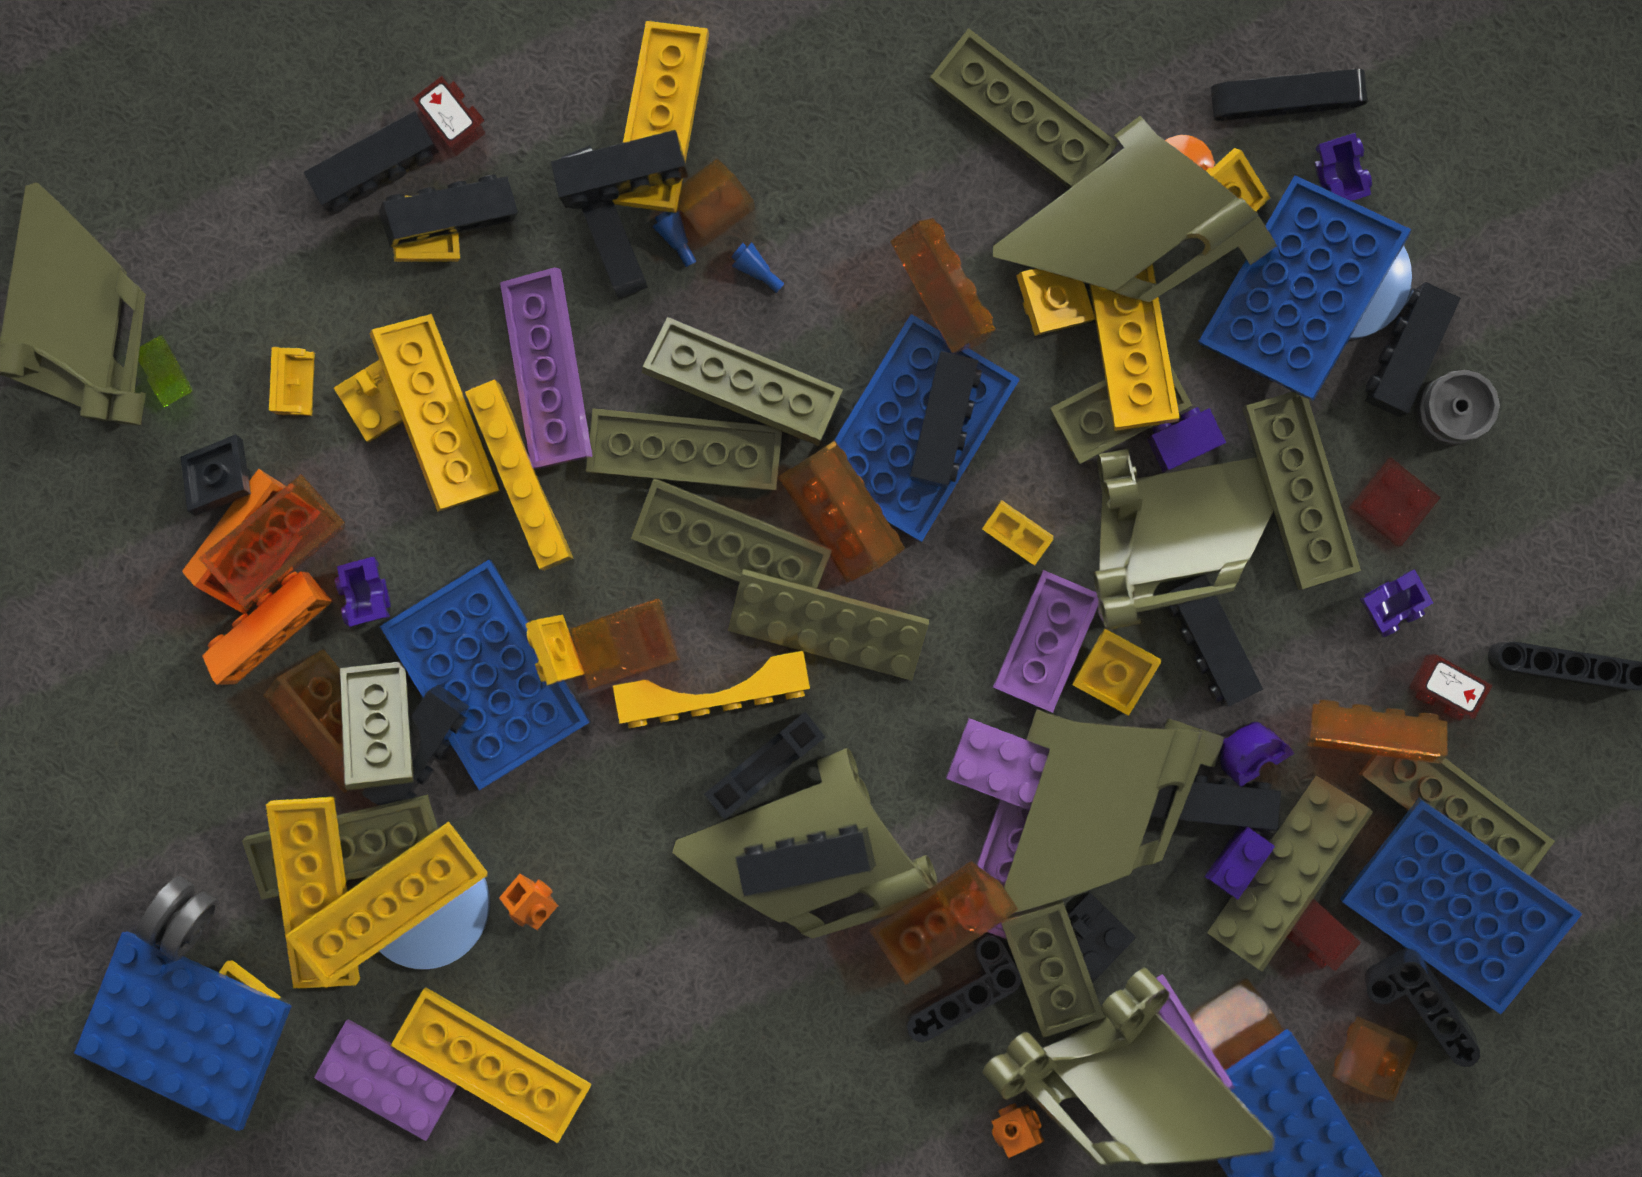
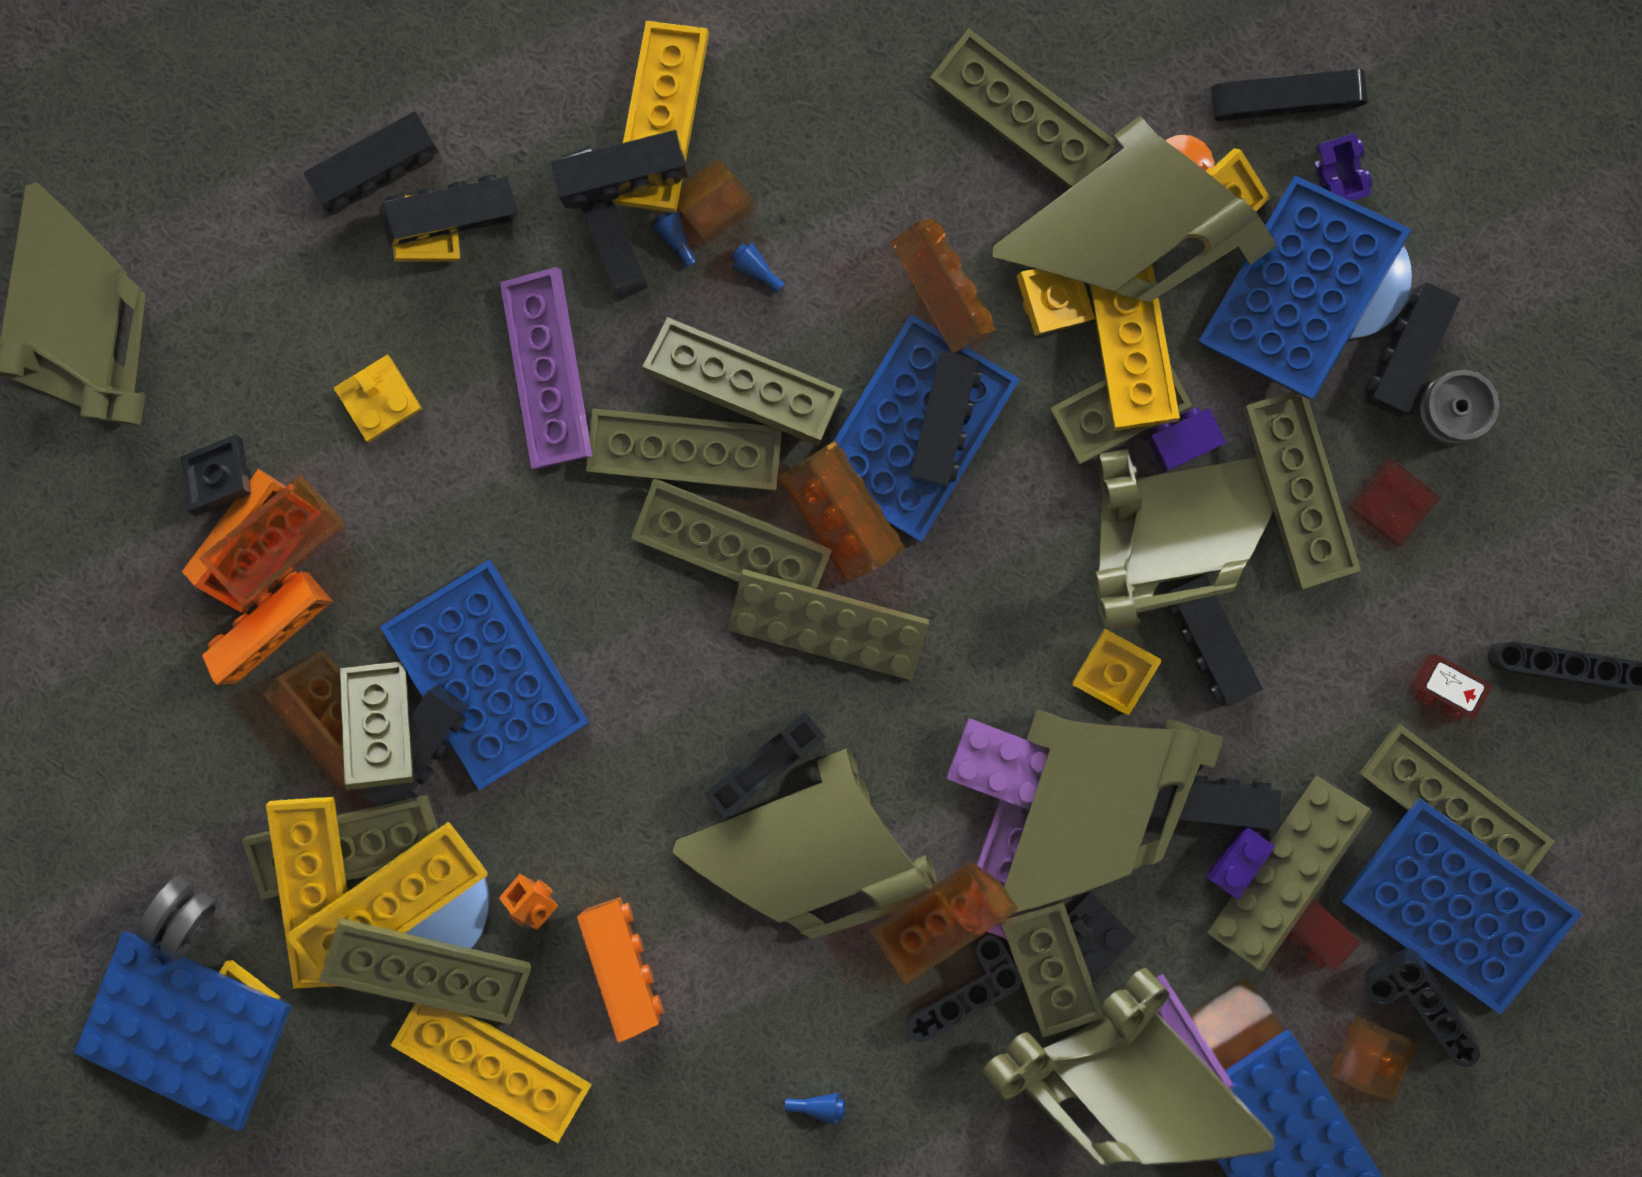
clear neon green slope [138,335,193,407] -> none
yellow hinge [269,347,315,416] -> none
medium lavender plate [314,1019,458,1141] -> none
dark purple cylinder [335,556,391,627] -> none
yellow plate [369,314,499,512] -> none
brick [412,76,486,156] -> none
yellow arch [465,379,574,571] -> none
yellow hinge [525,615,584,685] -> none
clear orange slope [570,598,681,689] -> none
yellow arch [613,651,810,728] -> none
black brick [735,824,876,896] -> none
yellow hinge [982,500,1053,566] -> none
orange brick [991,1103,1045,1158] -> none
medium lavender plate [993,570,1098,713] -> none
dark purple cylinder [1220,722,1295,787] -> none
clear orange slope [1307,700,1448,764] -> none
dark purple cylinder [1360,569,1433,638] -> none
none -> olive plate [320,918,531,1024]
none -> orange slope [577,897,664,1043]
none -> blue cone [785,1093,846,1126]

